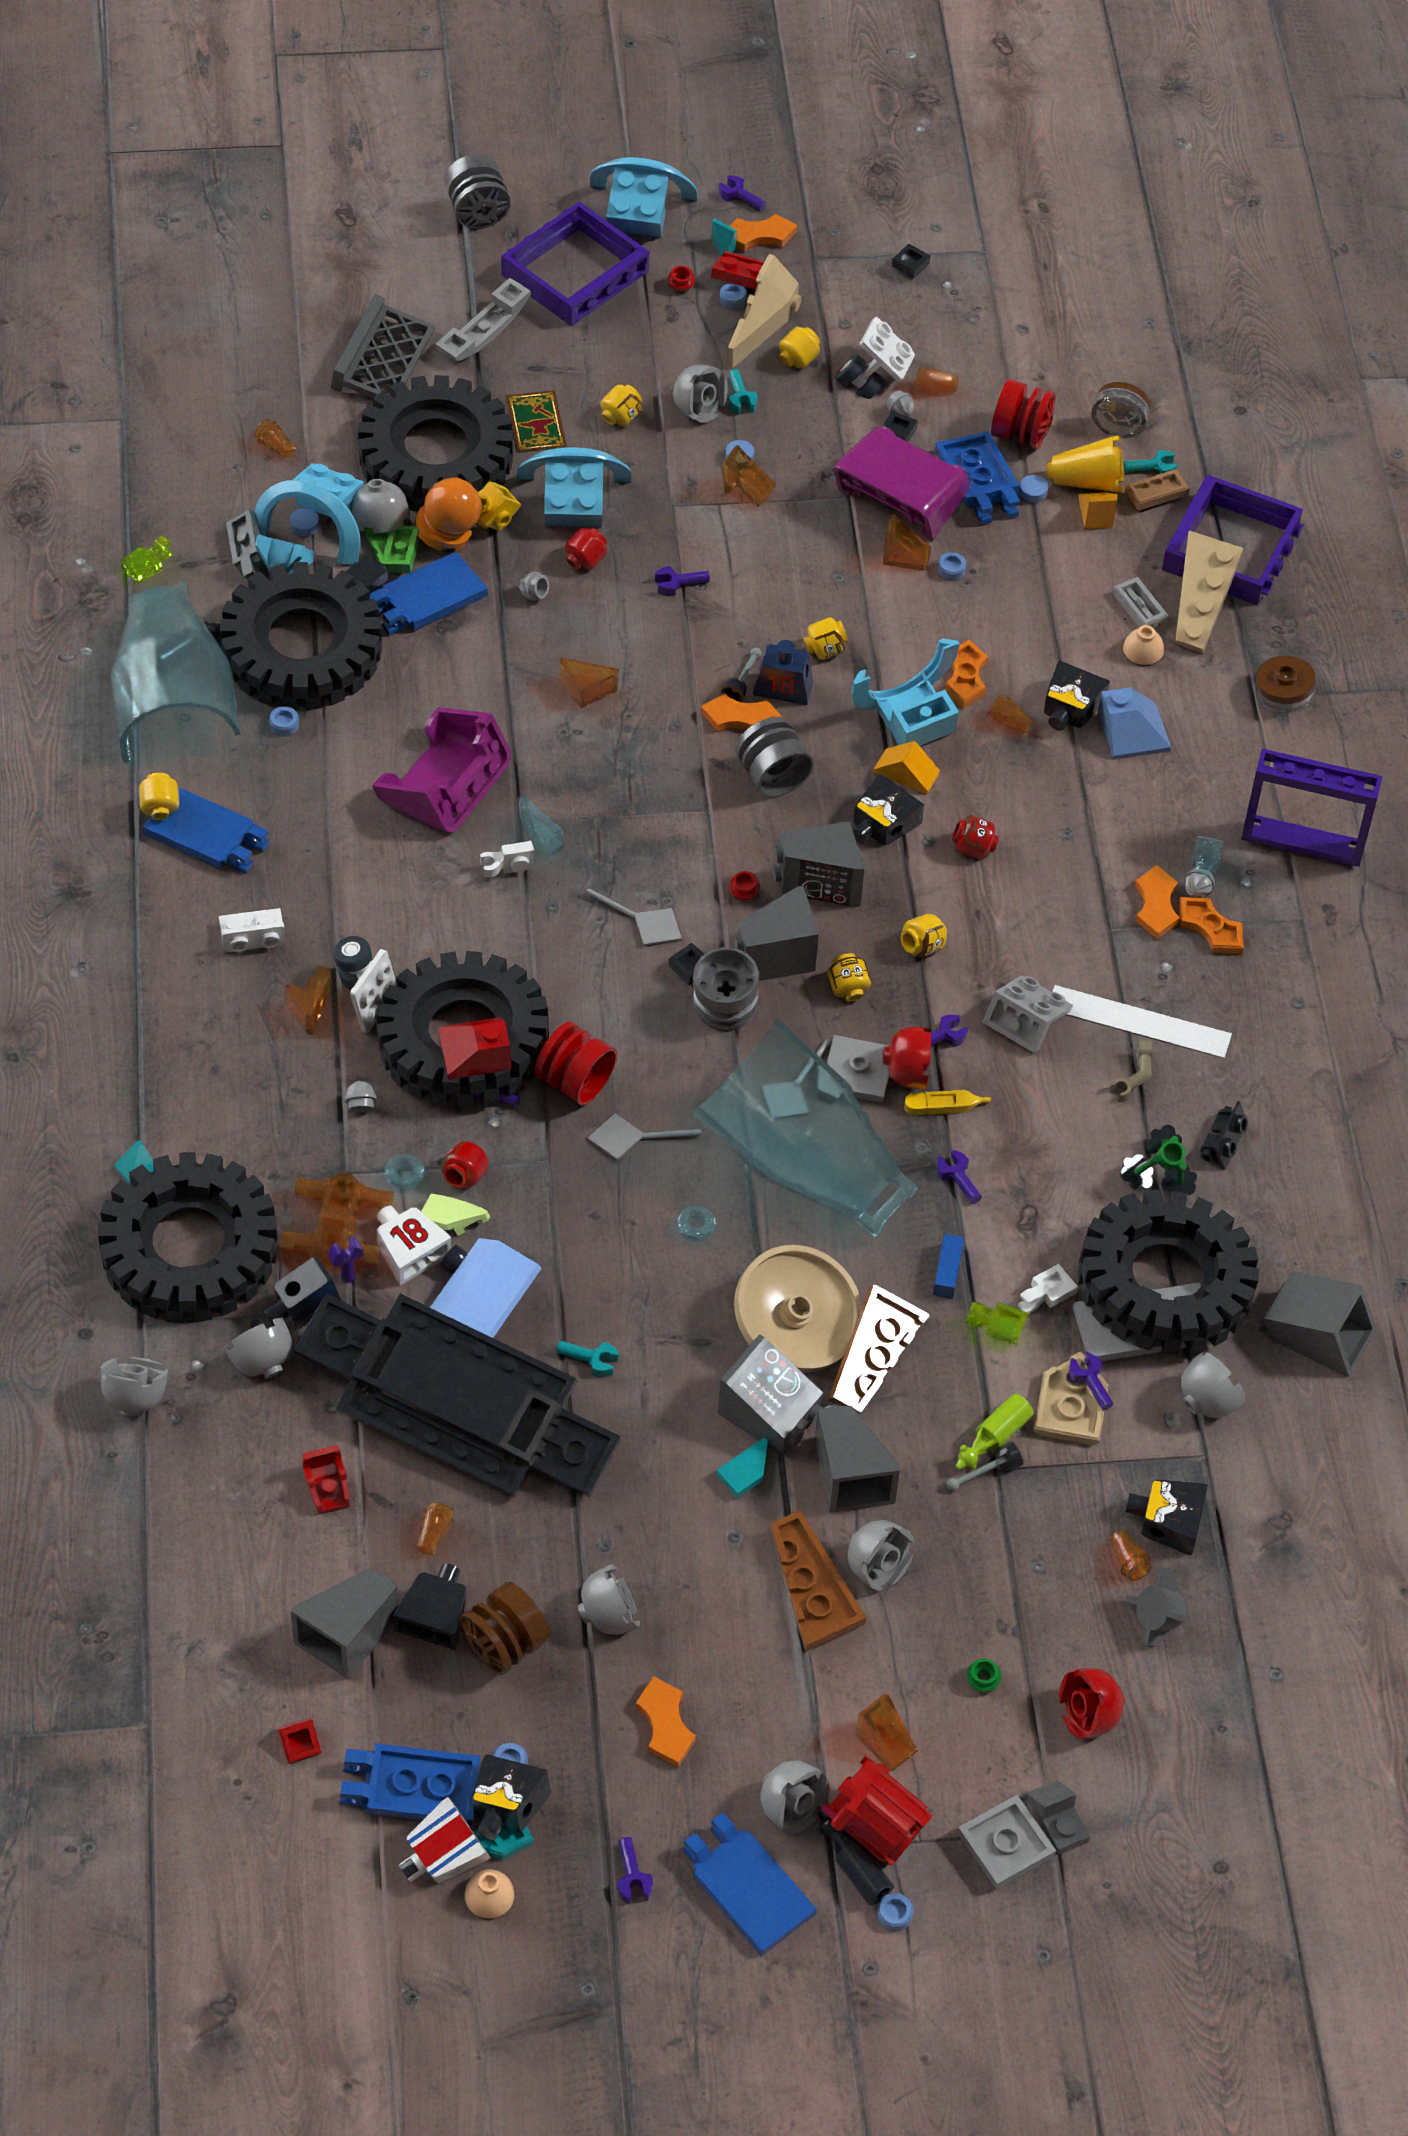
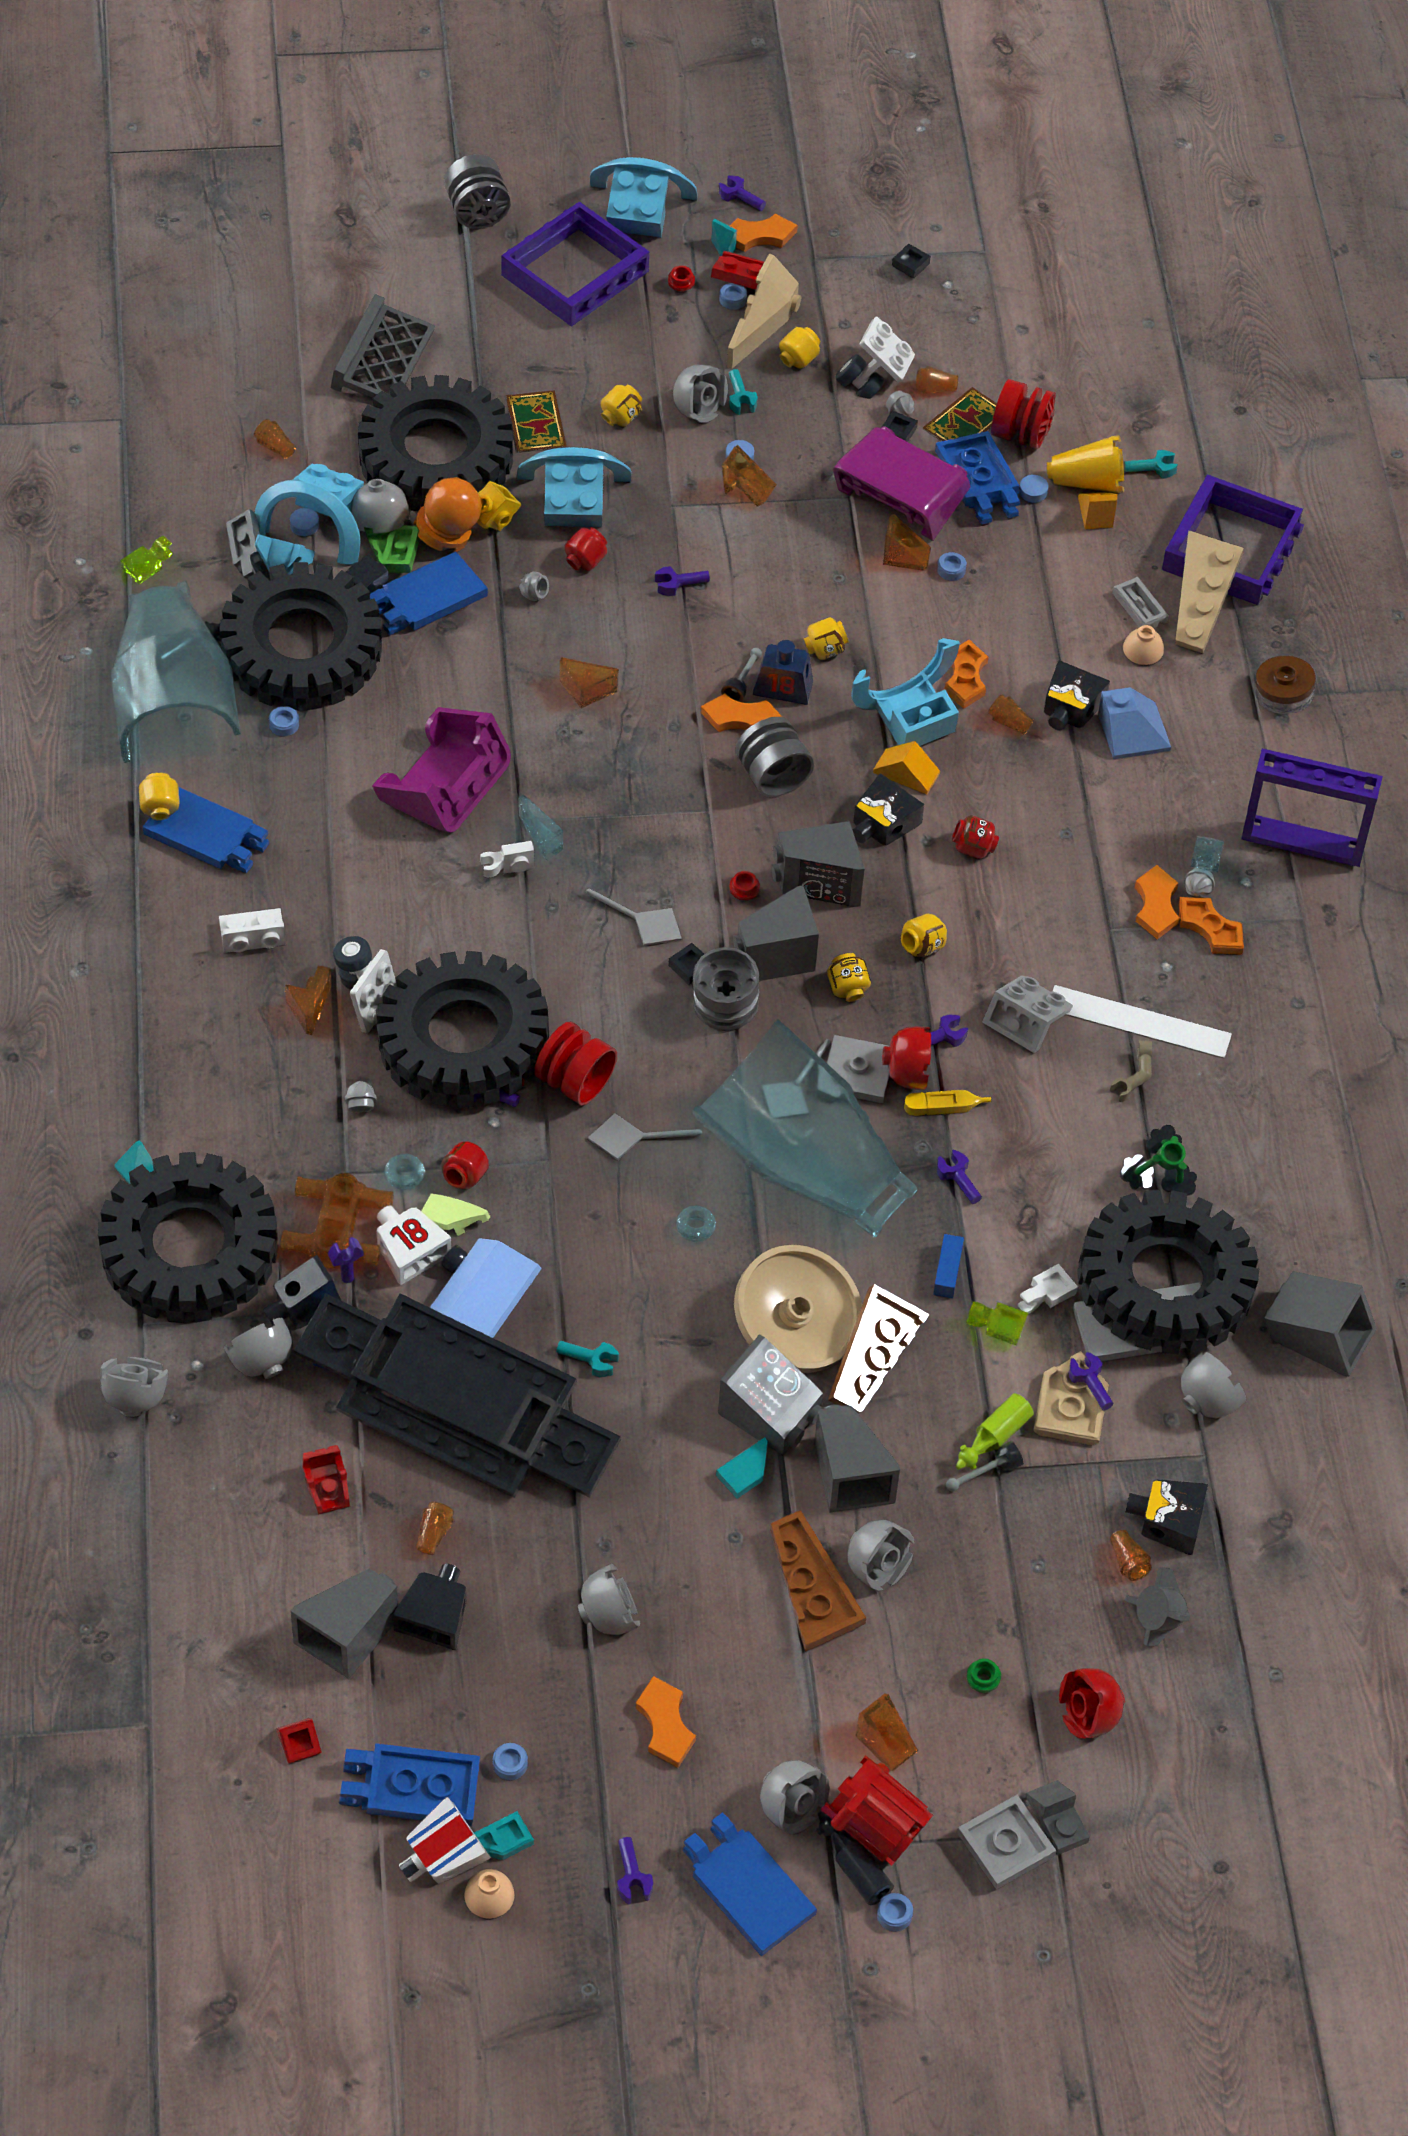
light grey slope [435,278,531,361] -> none
red slope [438,1017,512,1079] -> none
reddish brown wheel [459,1581,550,1675] -> none
black torso [471,1754,551,1840] -> none
clear piece [1091,382,1152,439] -> none
medium nougat plate [1125,469,1190,511] -> none
black hinge [1200,1101,1248,1170] -> none
none -> sticker [923,387,997,441]

